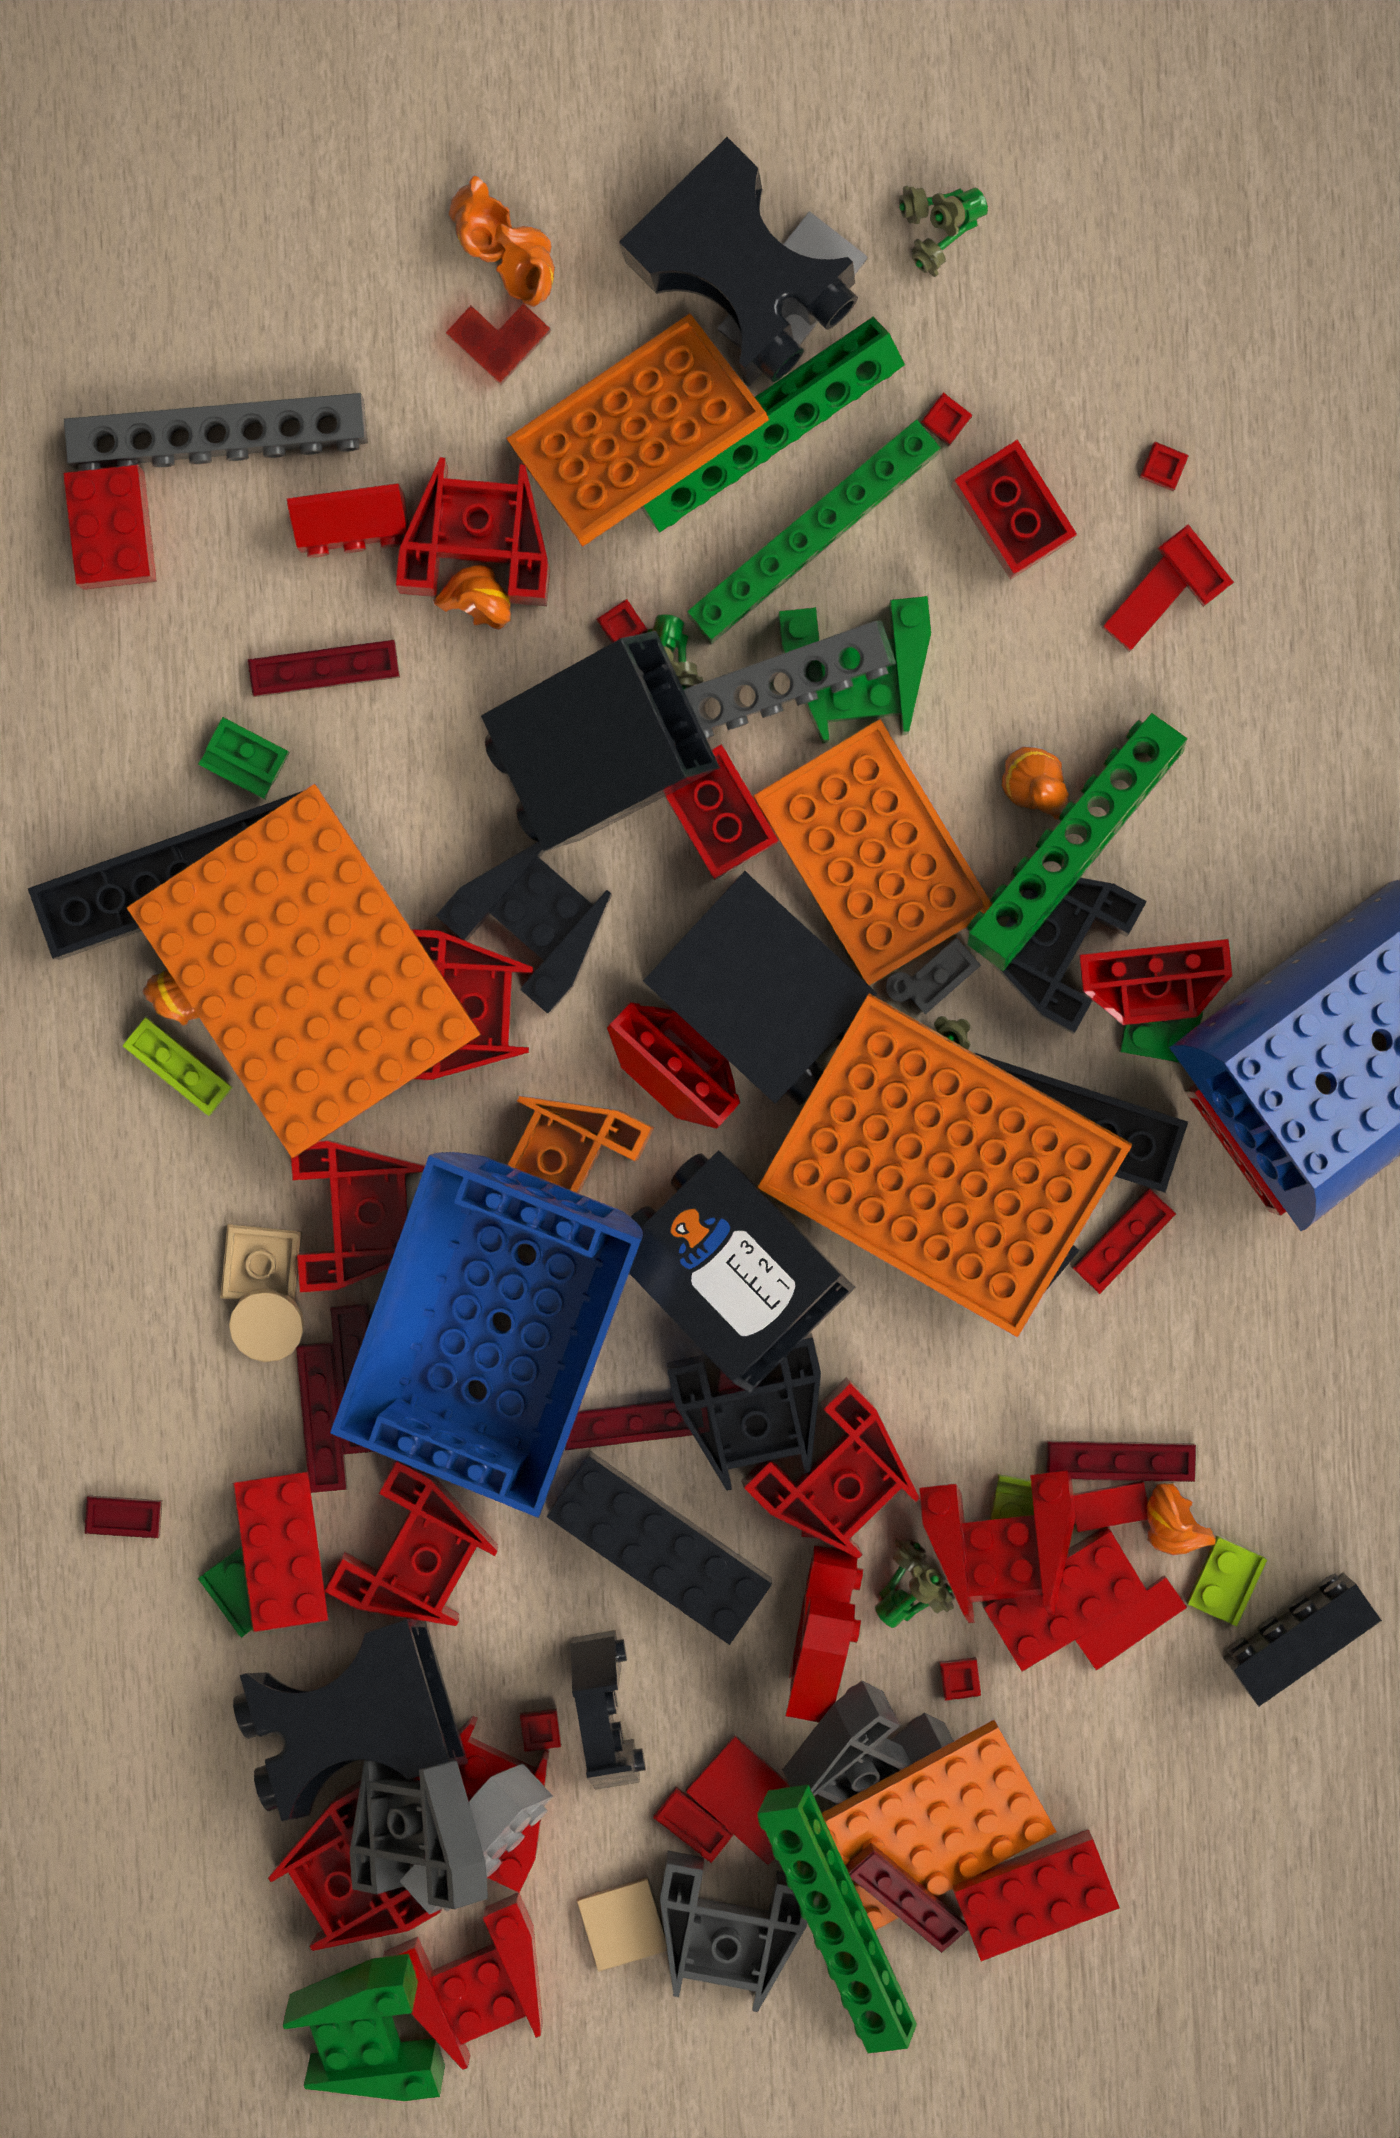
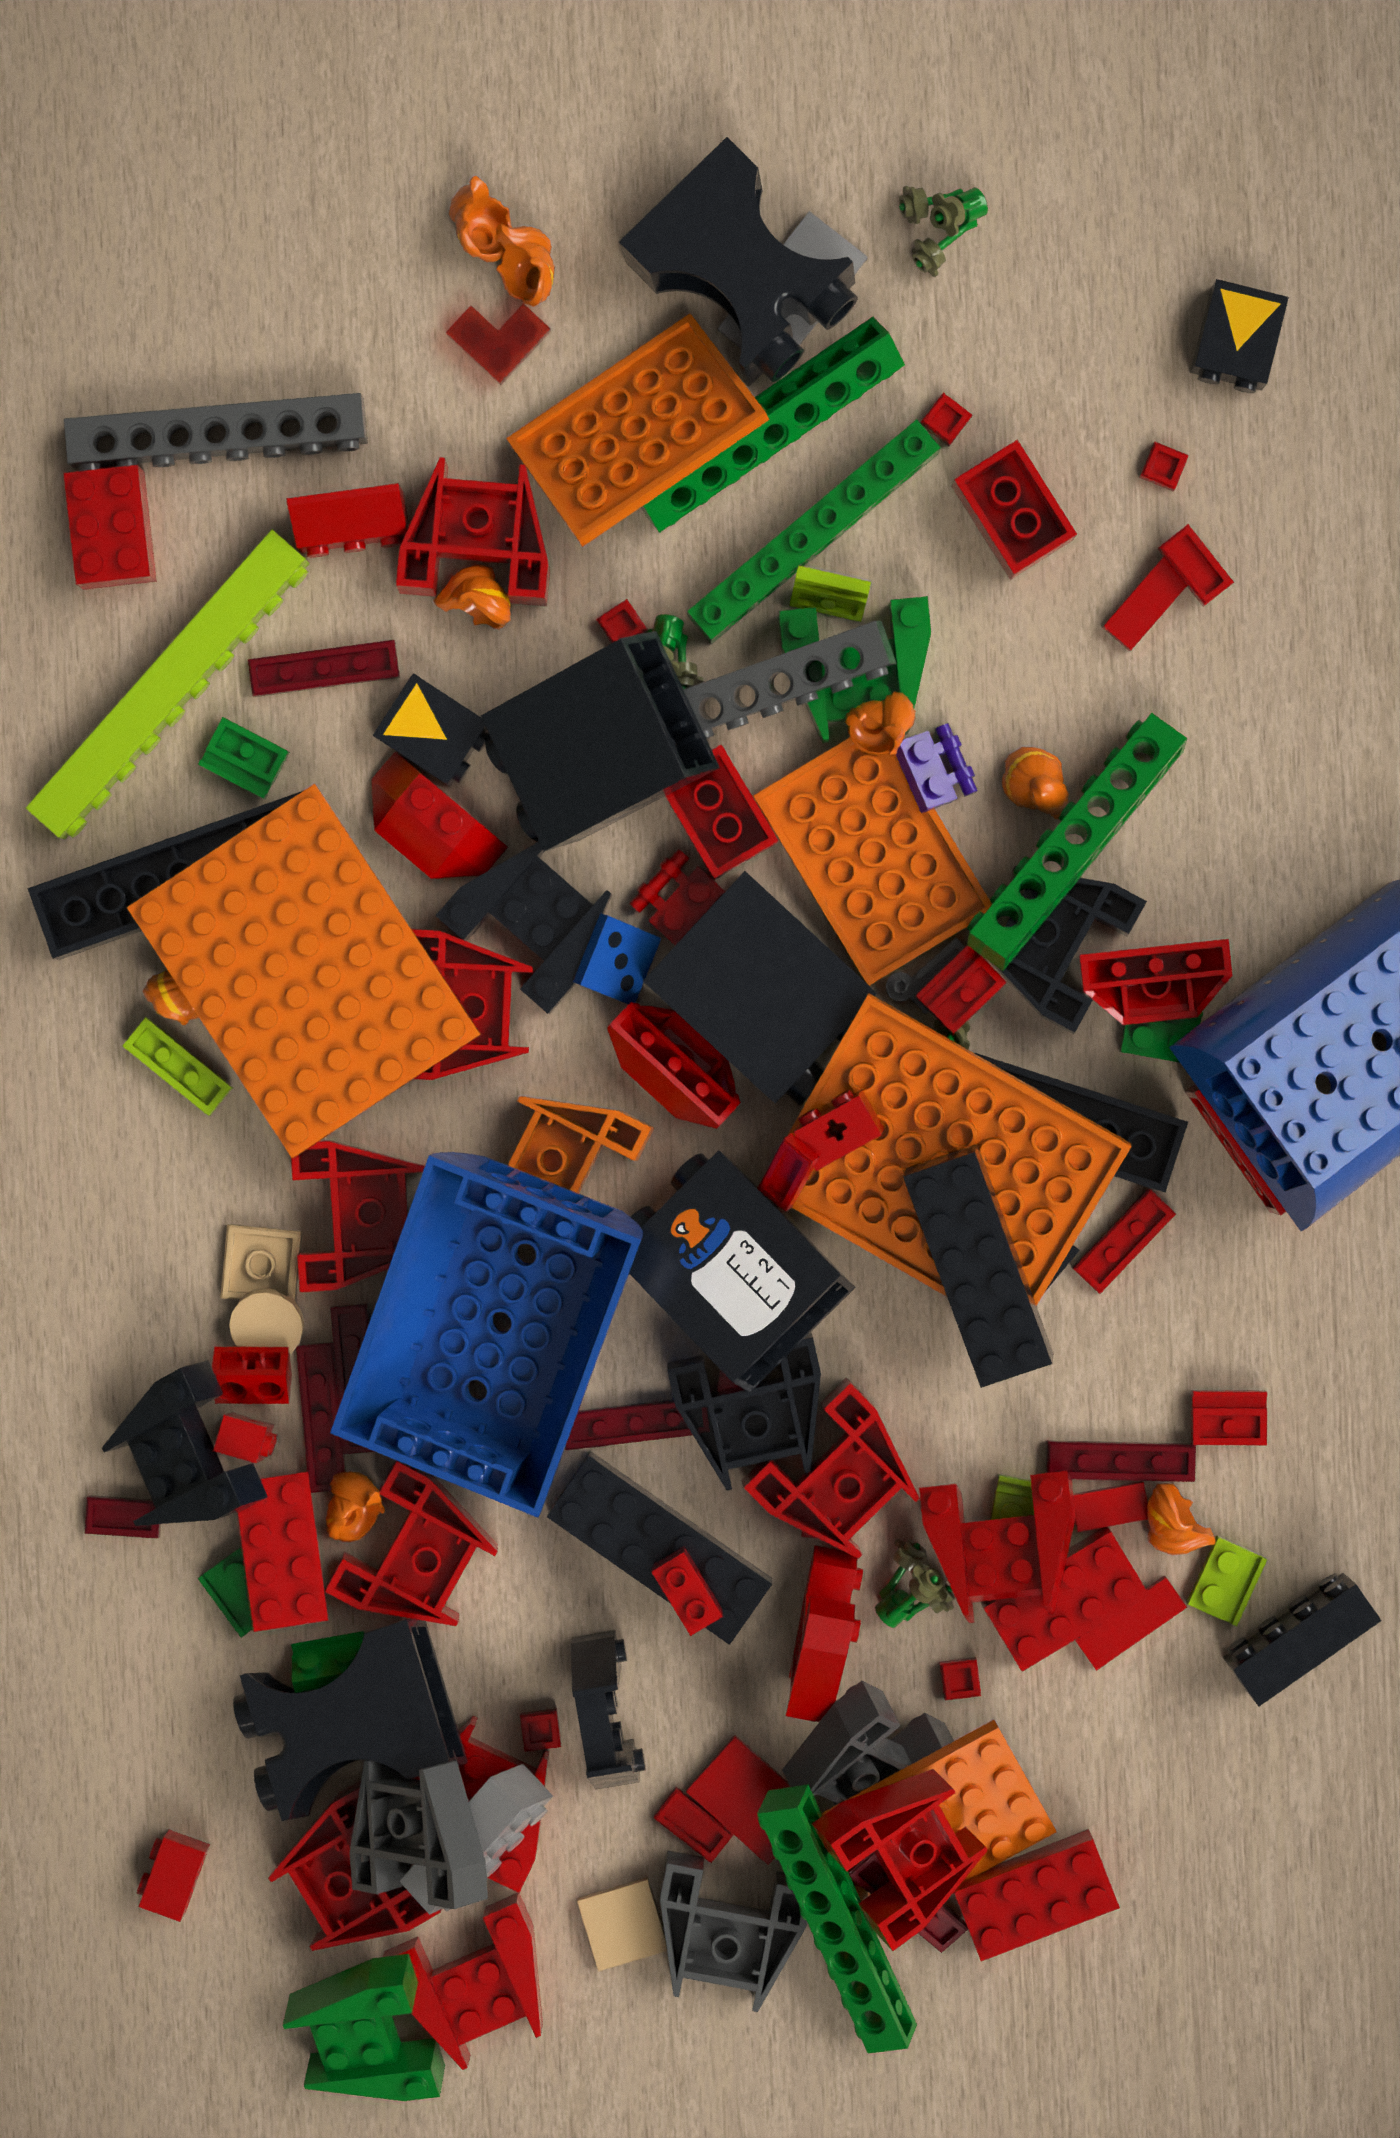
none -> lime brick [26,529,310,840]
none -> black wedge [102,1360,268,1526]
none -> red brick [136,1829,210,1922]
none -> red brick [212,1347,292,1404]
none -> red brick [213,1412,278,1464]
none -> green plate [291,1631,365,1693]
none -> orange hair [326,1471,385,1542]
none -> red wedge [371,752,508,879]
none -> black brick [373,673,489,787]
none -> blue tile [573,913,661,1004]
none -> red plate [629,849,725,946]
none -> red brick [651,1546,723,1636]
none -> red tile [757,1133,820,1212]
none -> lime plate [789,565,871,622]
none -> red brick [793,1089,885,1171]
none -> red wedge [812,1769,988,1951]
none -> orange hair [845,692,916,755]
none -> plate [896,723,978,813]
none -> black brick [903,1144,1054,1388]
none -> red plate [915,945,1007,1035]
none -> black brick [1190,279,1289,393]
none -> red plate [1191,1390,1267,1446]

